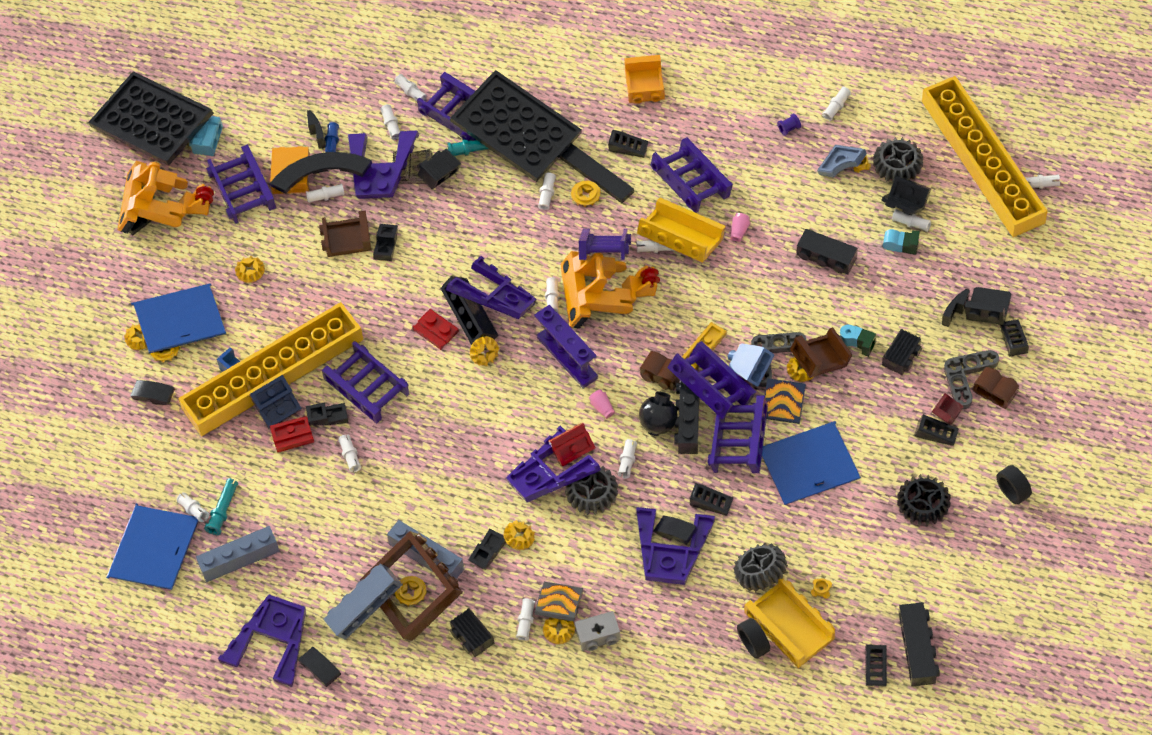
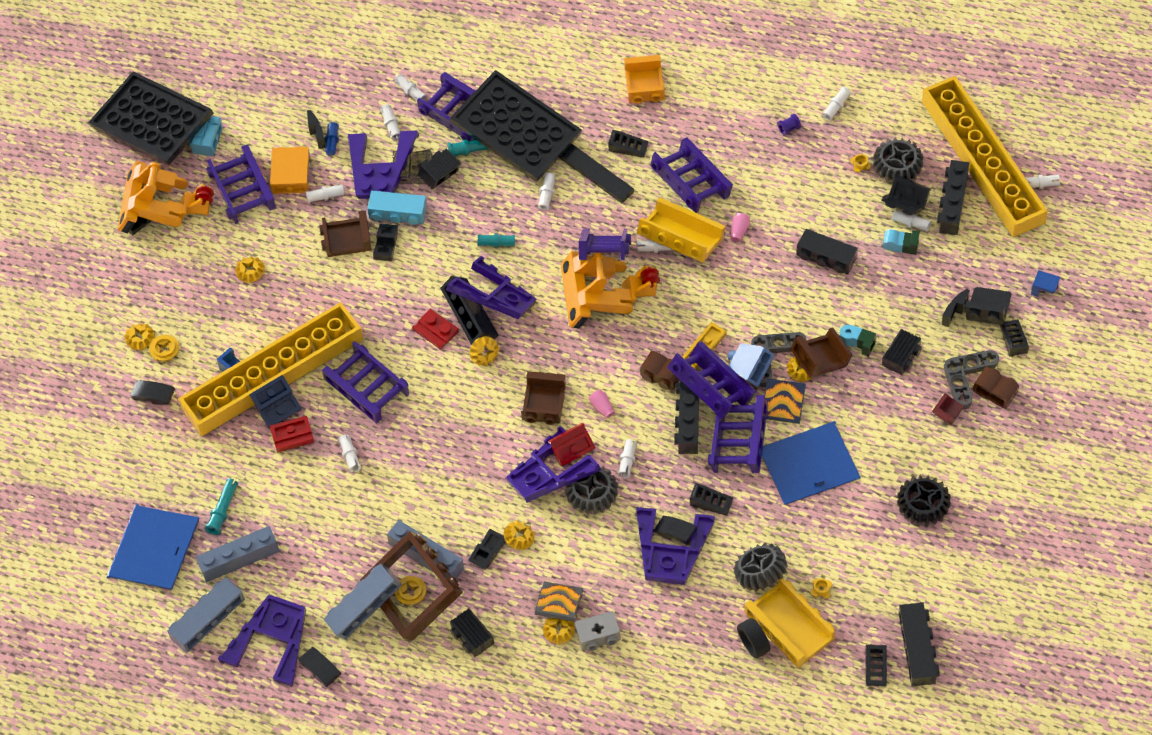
blue piece [131,283,226,353] -> none
white pin [177,492,209,522] -> none
black tile [270,152,372,194] -> none
black slope [306,402,349,425] -> none
white pin [516,598,535,641] -> none
dark purple fence [534,304,598,389] -> none
white pin [545,277,560,313] -> none
yellow gear [571,180,601,207] -> none
black brick [639,391,677,436] -> none
sand blue tile [817,145,867,177] -> none
black slope [914,414,959,446] -> none
black tyre [996,465,1032,504] -> none
none -> sand blue brick [167,577,245,654]
none -> medium azure brick [367,191,427,225]
none -> teal pin [477,233,515,248]
none -> reddish brown panel [521,371,566,425]
none -> black brick [937,160,970,235]
none -> blue panel [1031,270,1060,297]

